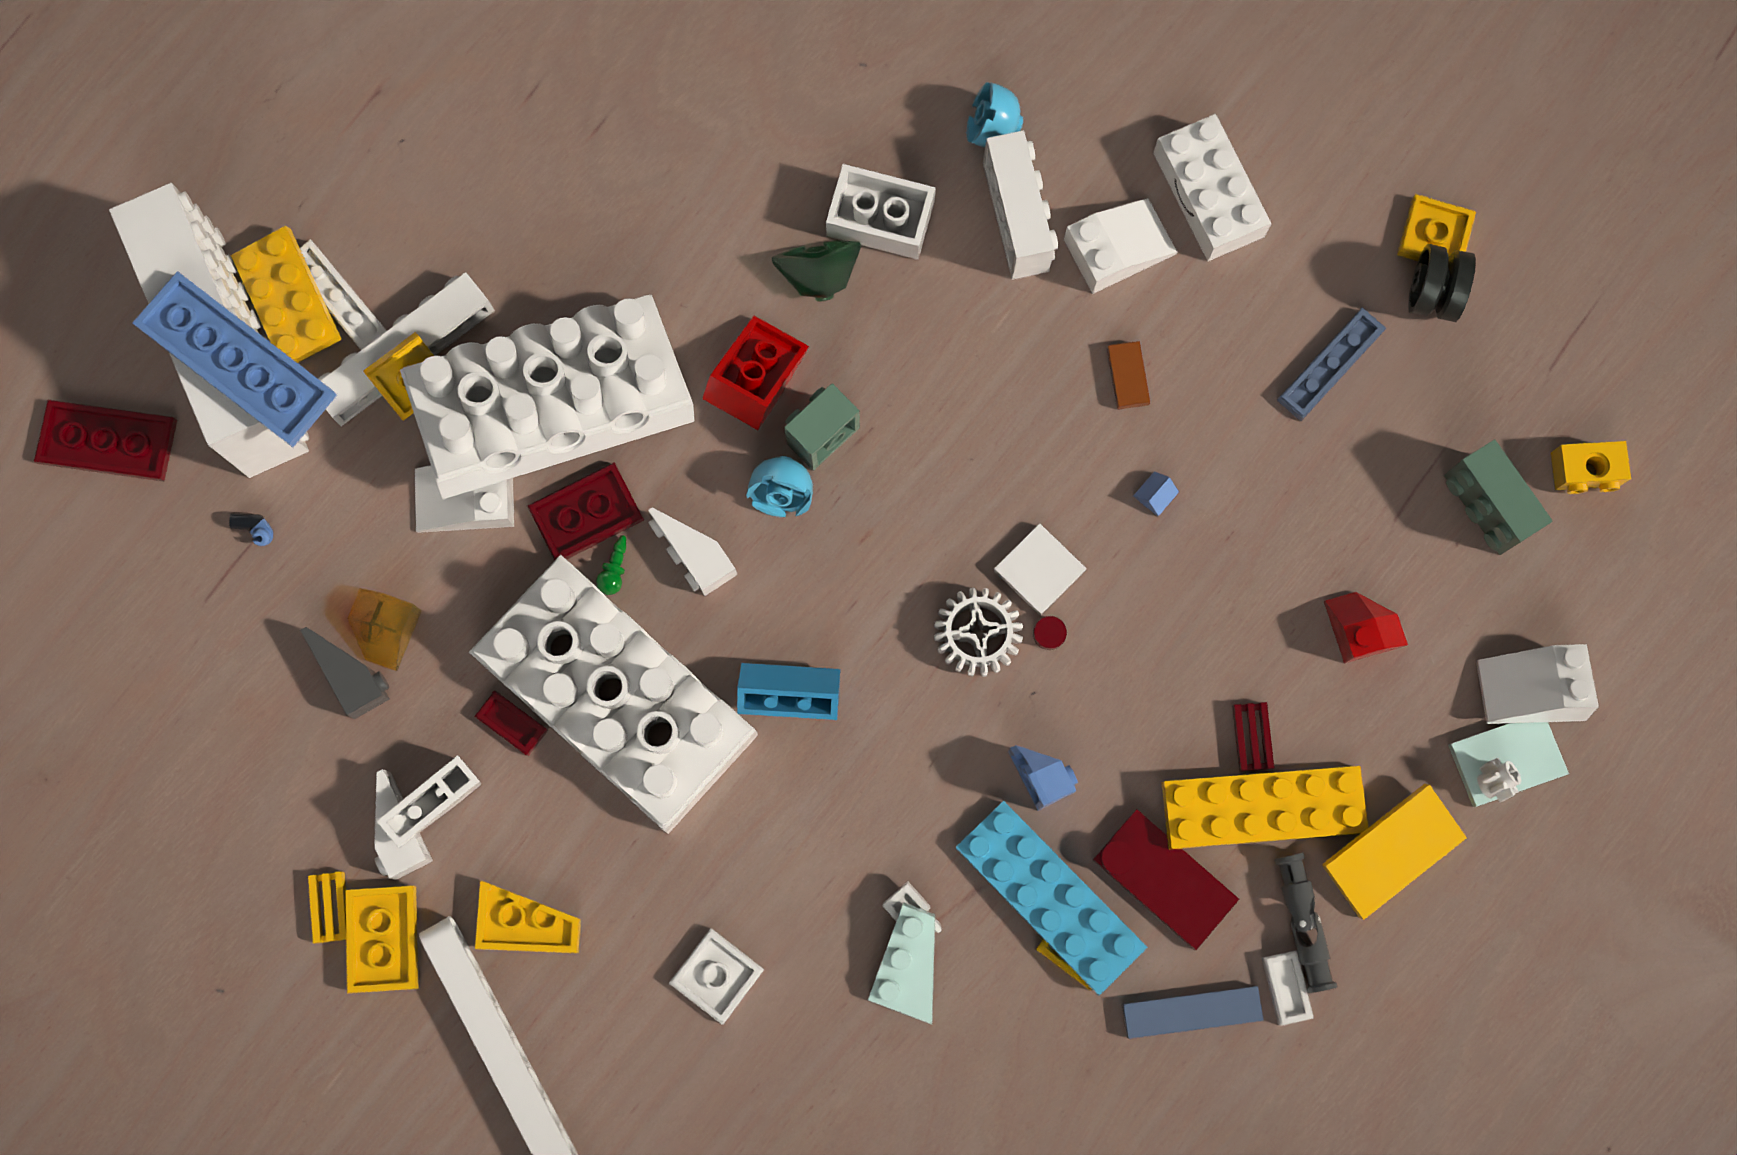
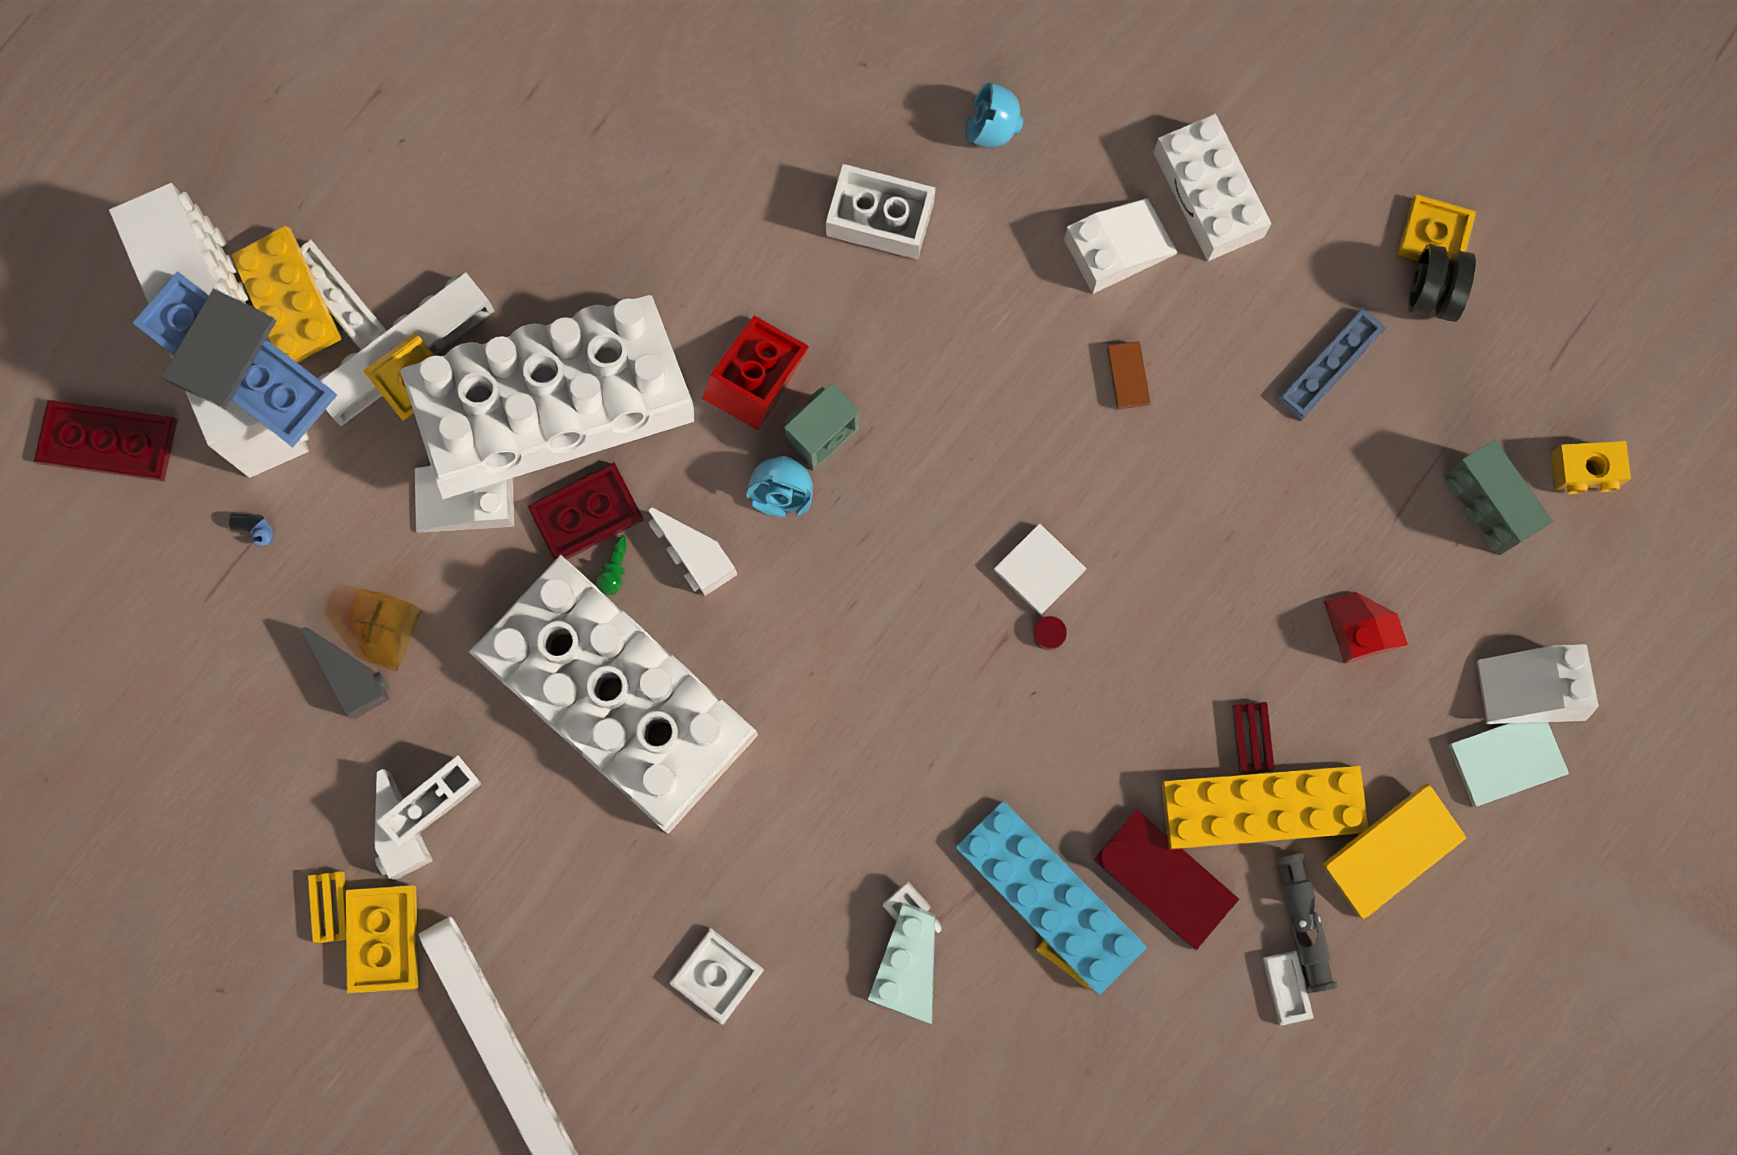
dark red tile [474,690,548,756] -> none
yellow wing [475,880,581,953] -> none
dark azure brick [737,663,841,720] -> none
clear green slope [771,240,861,301] -> none
white gear [934,588,1023,677] -> none
white brick [983,130,1058,280] -> none
medium blue slope [1008,745,1078,811] -> none
sand blue tile [1122,986,1264,1039] -> none
medium blue slope [1133,471,1179,516] -> none
white gear [1477,757,1521,802] -> none
none -> dark grey tile [161,288,277,410]

